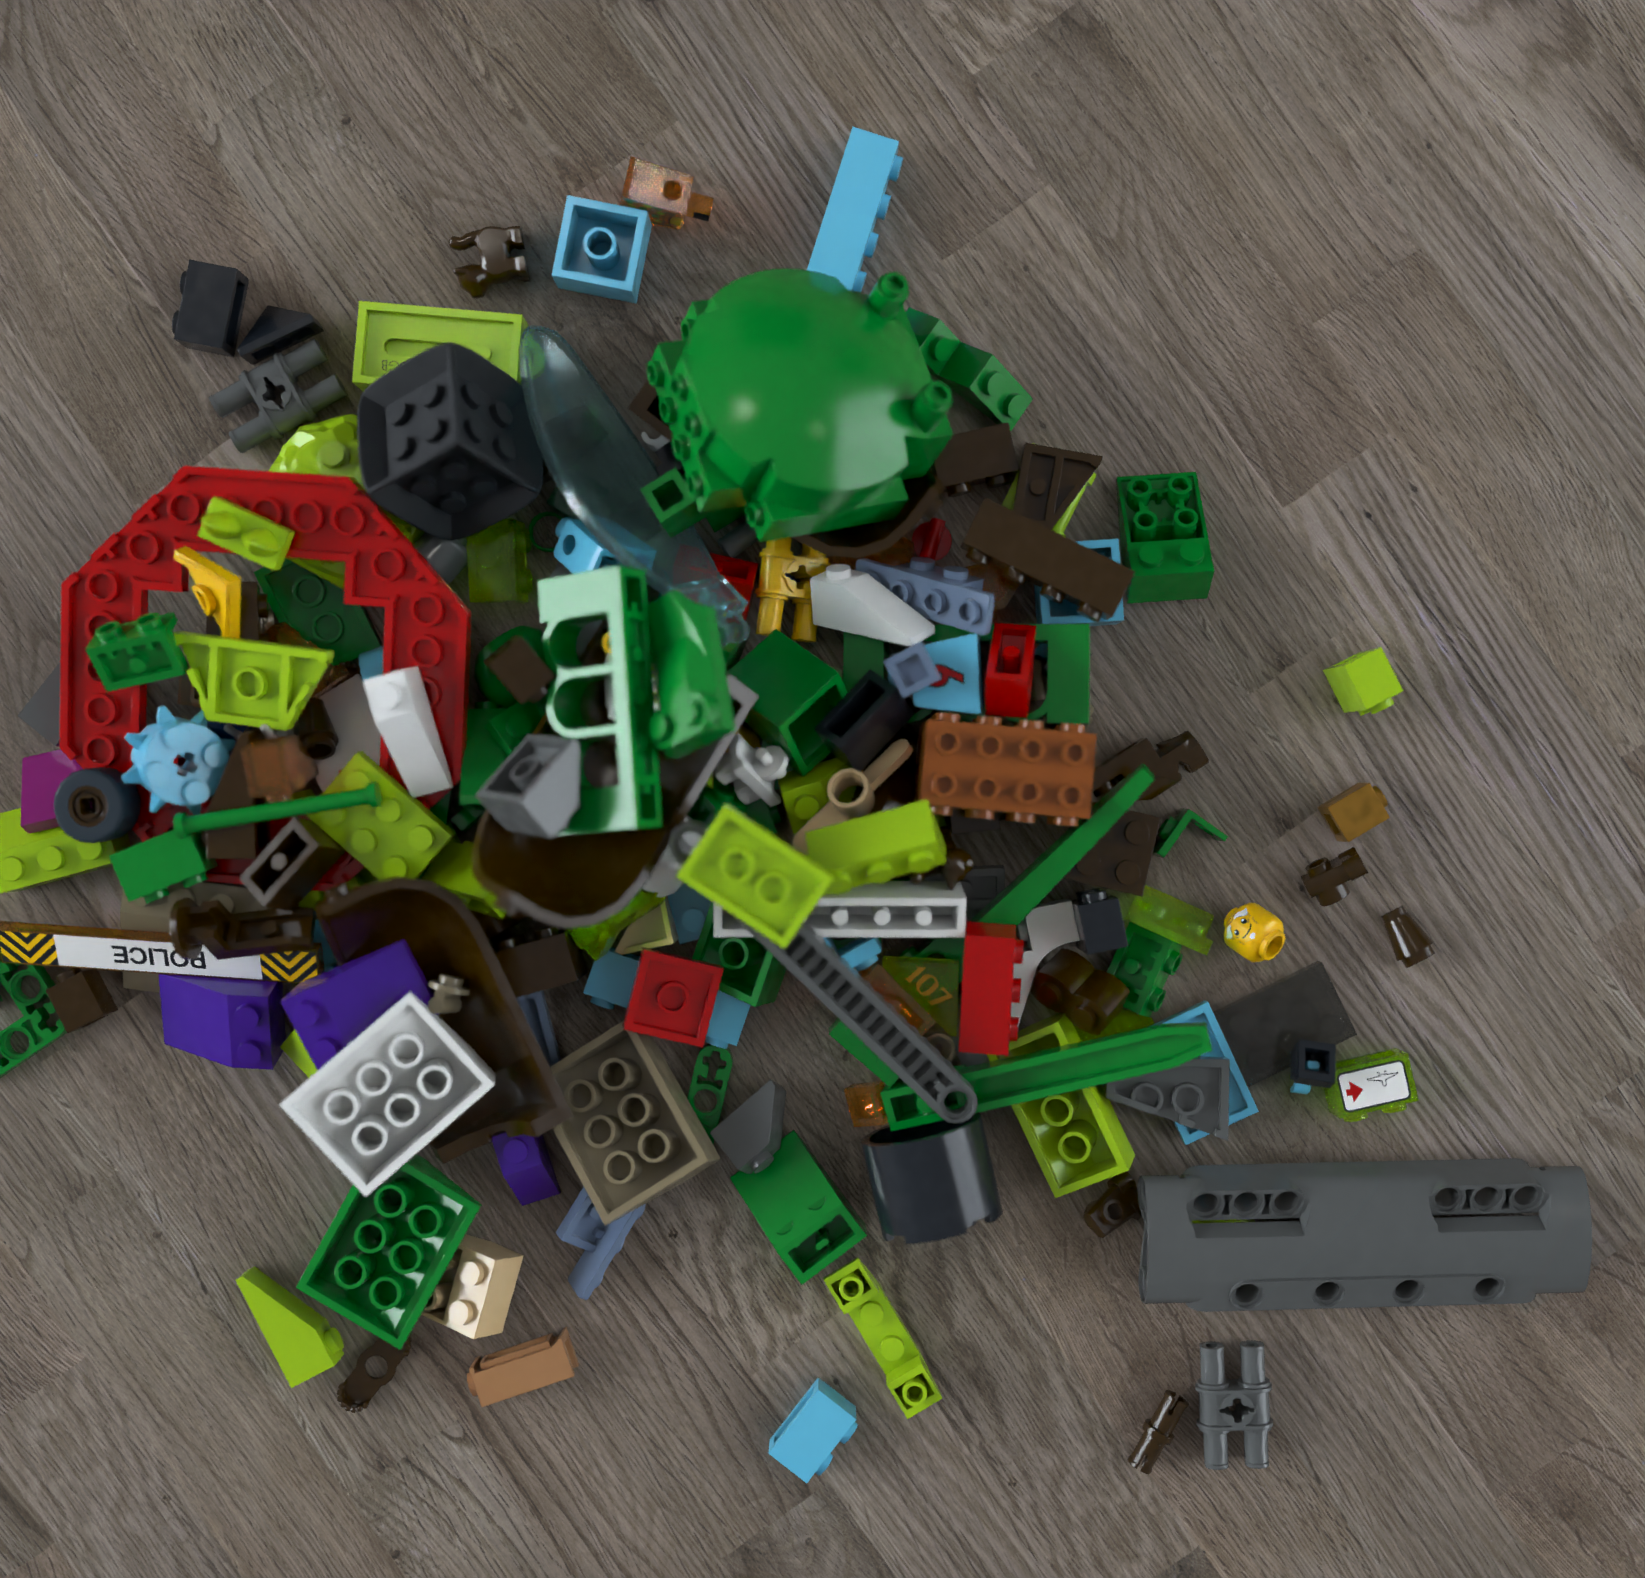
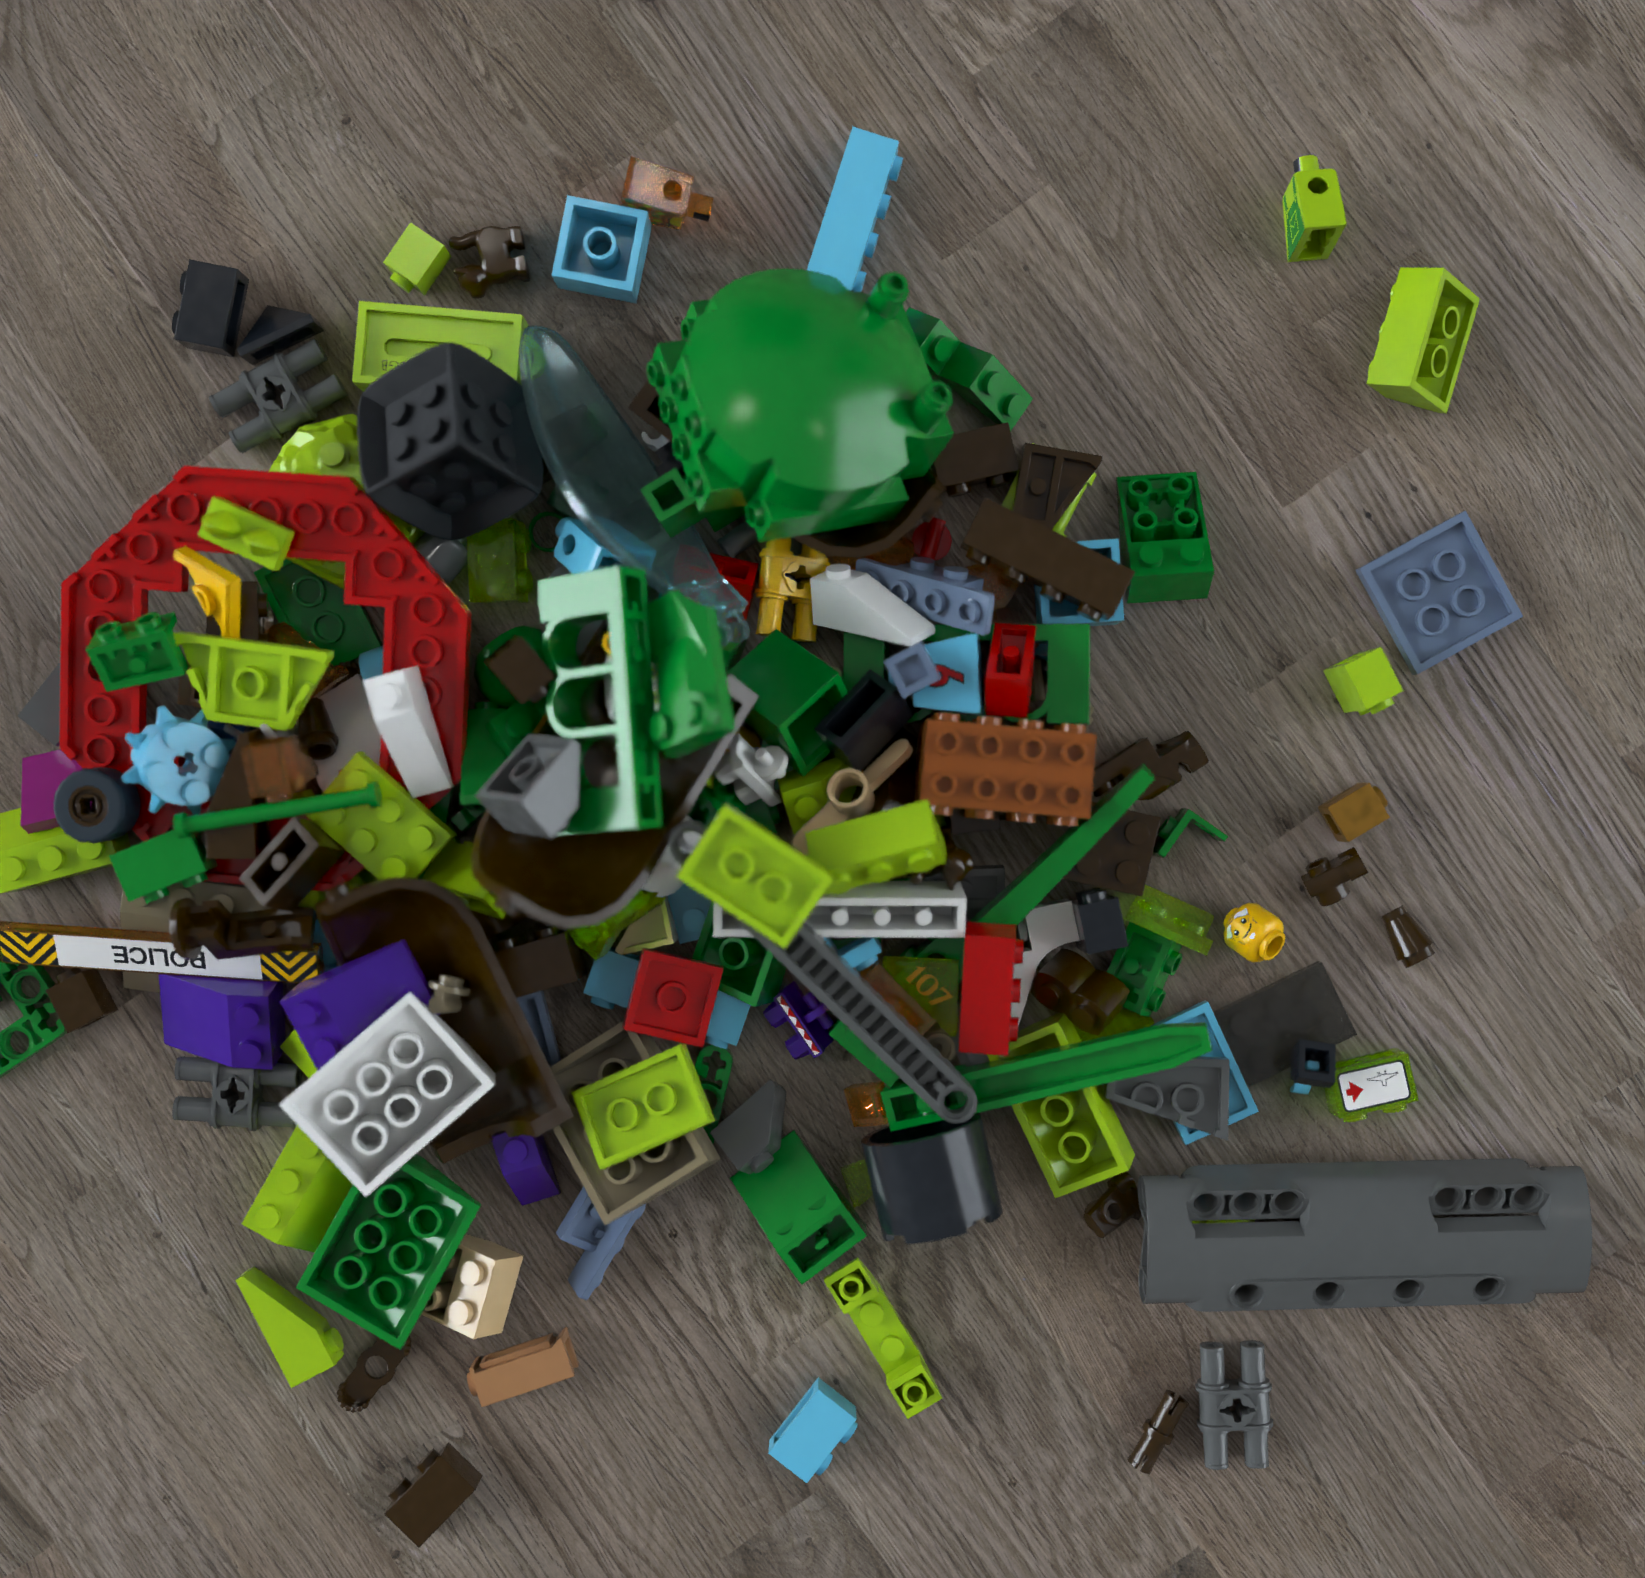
none -> dark grey pin [172,1056,303,1131]
none -> lime slope [241,1125,353,1252]
none -> lime brick [383,222,452,296]
none -> dark brown brick [384,1442,483,1548]
none -> lime tile [571,1044,715,1170]
none -> dark purple hips [763,981,834,1060]
none -> clear neon green tile [841,1159,873,1208]
none -> lime torso [1283,155,1347,262]
none -> sand blue plate [1355,510,1523,675]
none -> lime slope [1366,267,1480,414]

